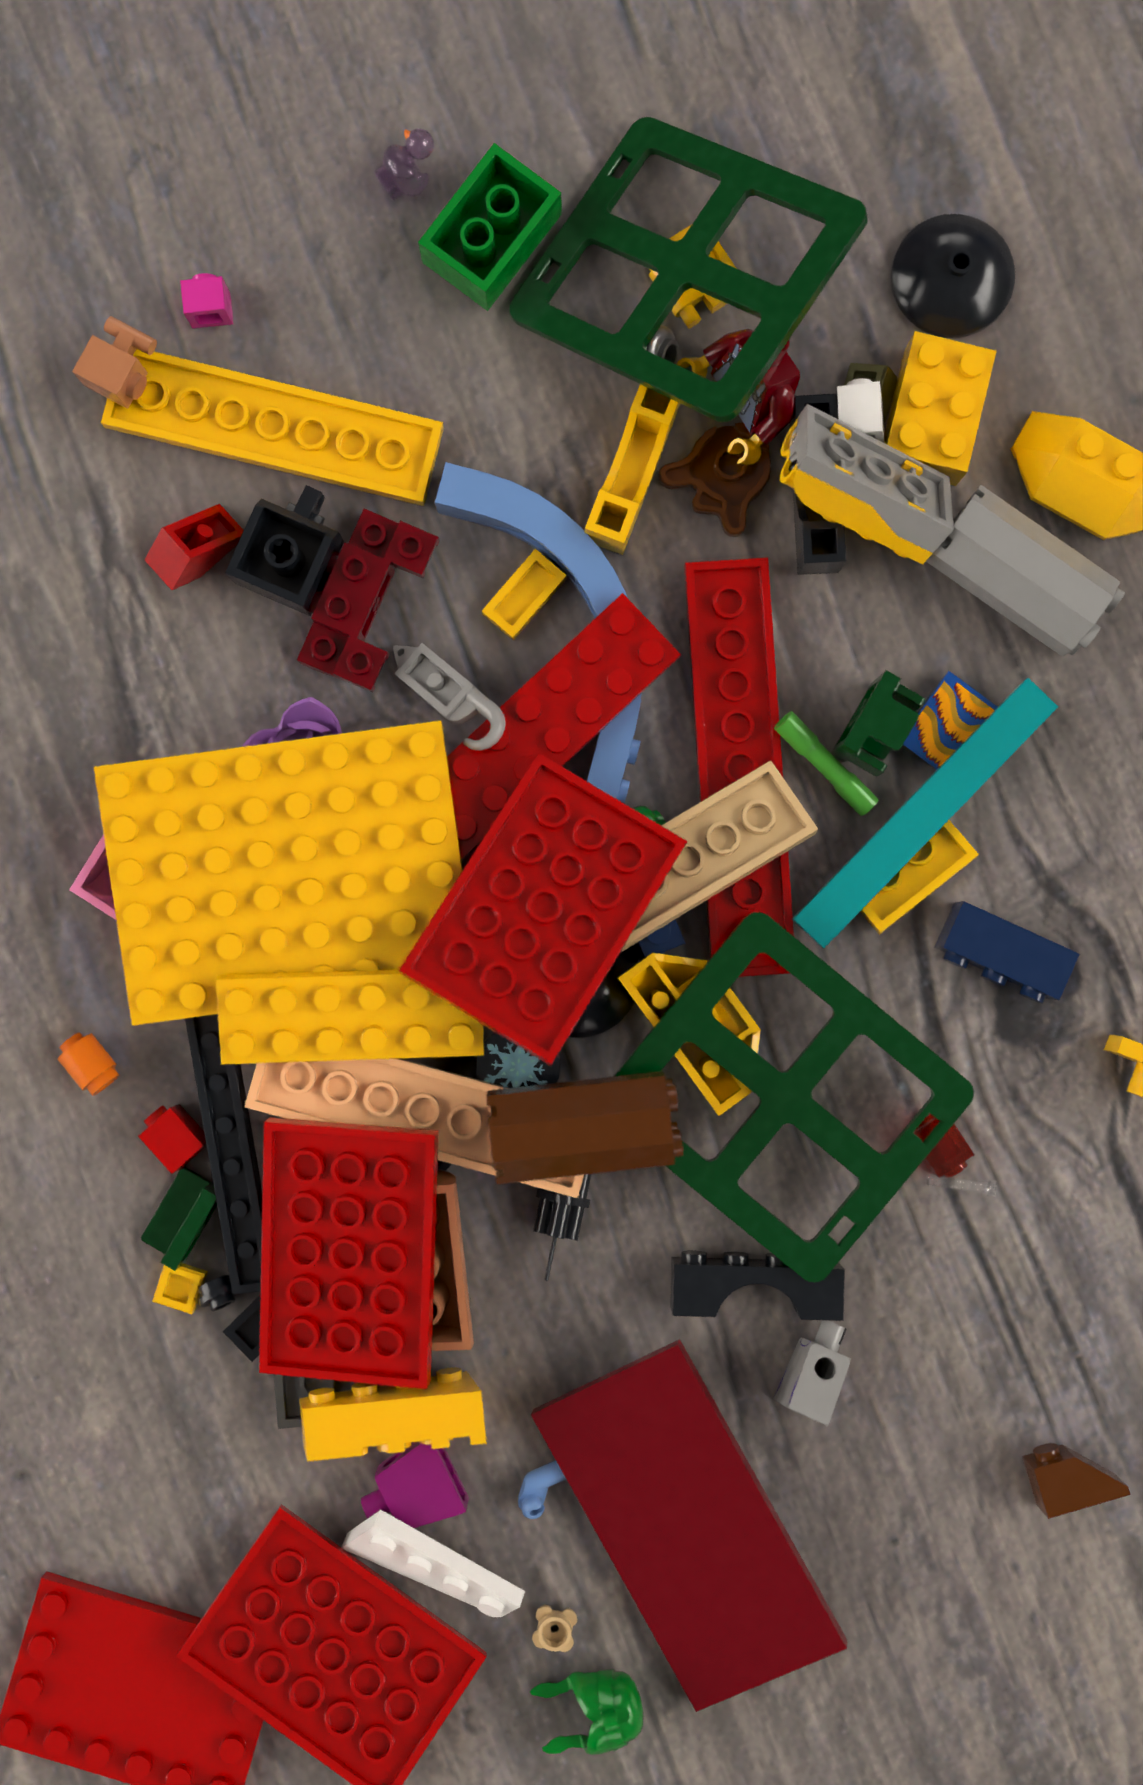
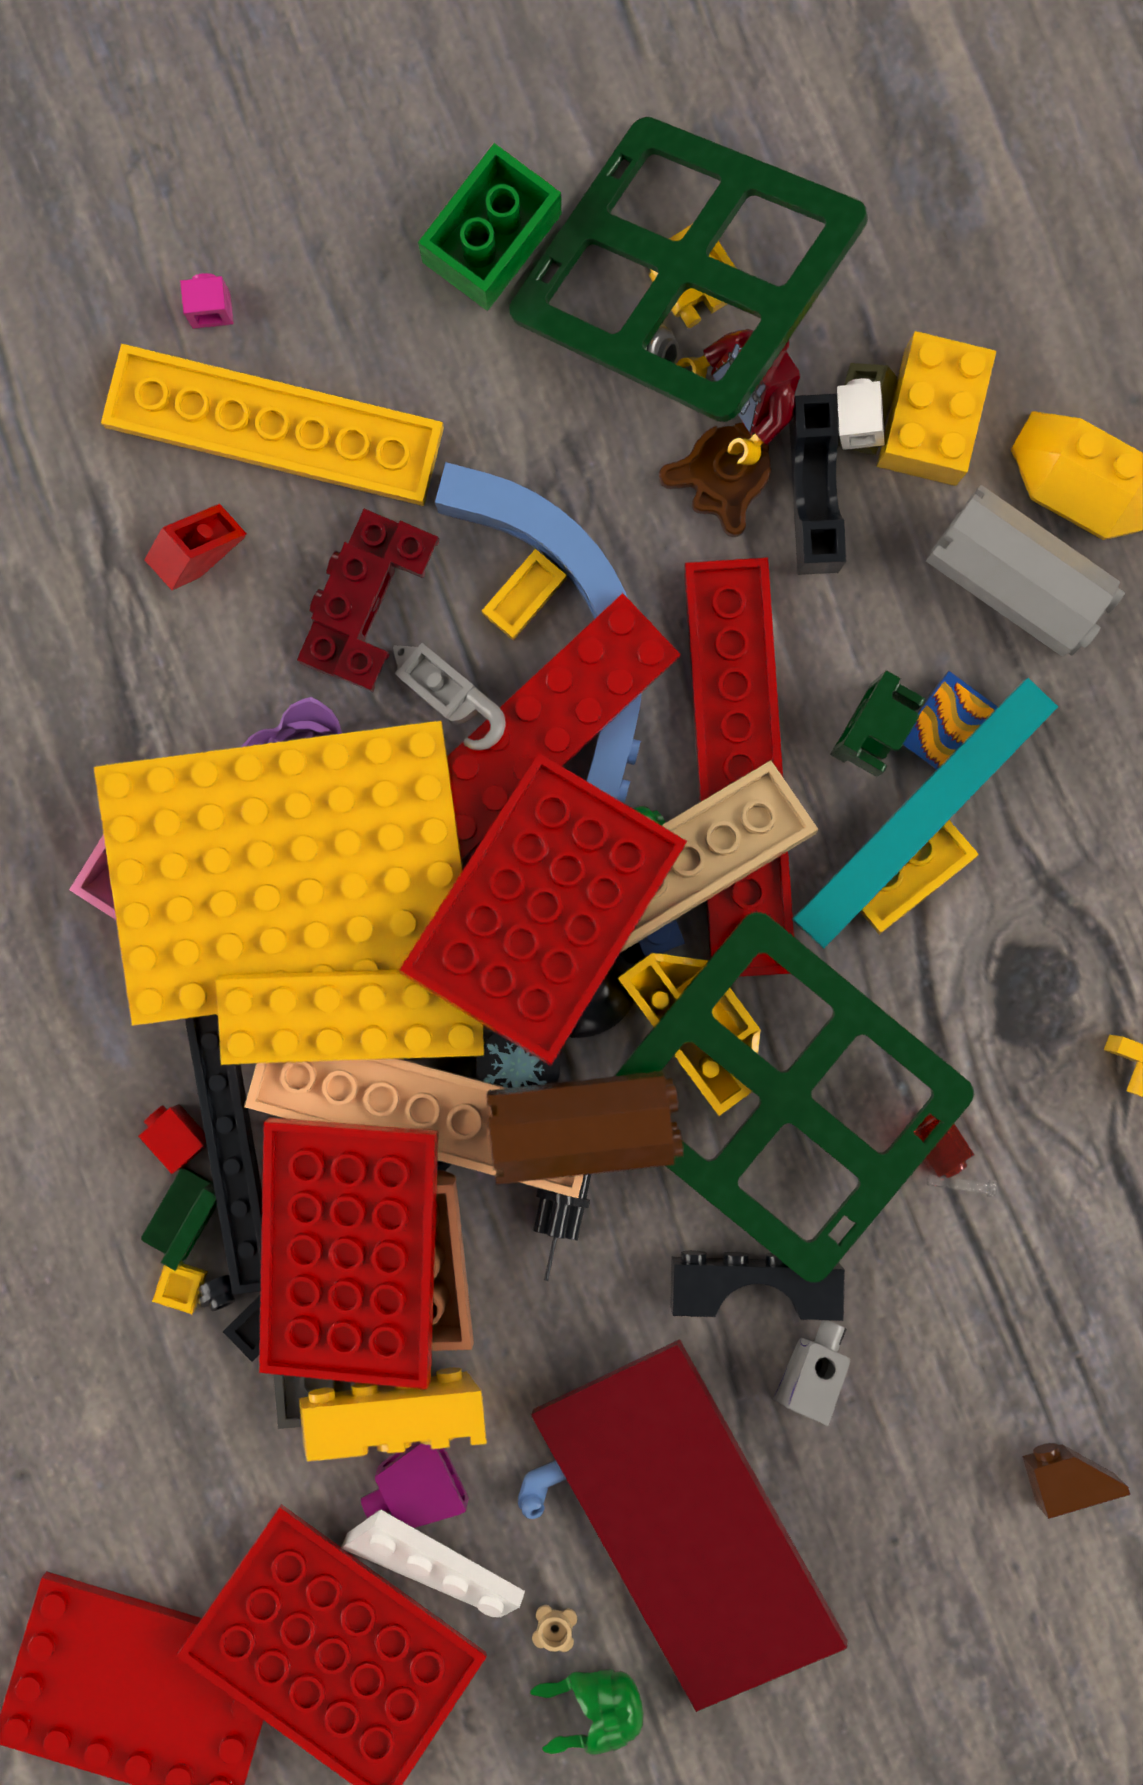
orange brick [57,1032,120,1096] -> none
nougat brick [72,316,157,409] -> none
black hinge [225,485,344,616] -> none
clear purple animal [375,129,434,200] -> none
yellow arch [585,384,680,555] -> none
bright green piece [774,711,878,816] -> none
light grey piece [780,404,954,565] -> none
black dish [891,214,1015,338] -> none
dark blue brick [934,901,1080,1004] -> none

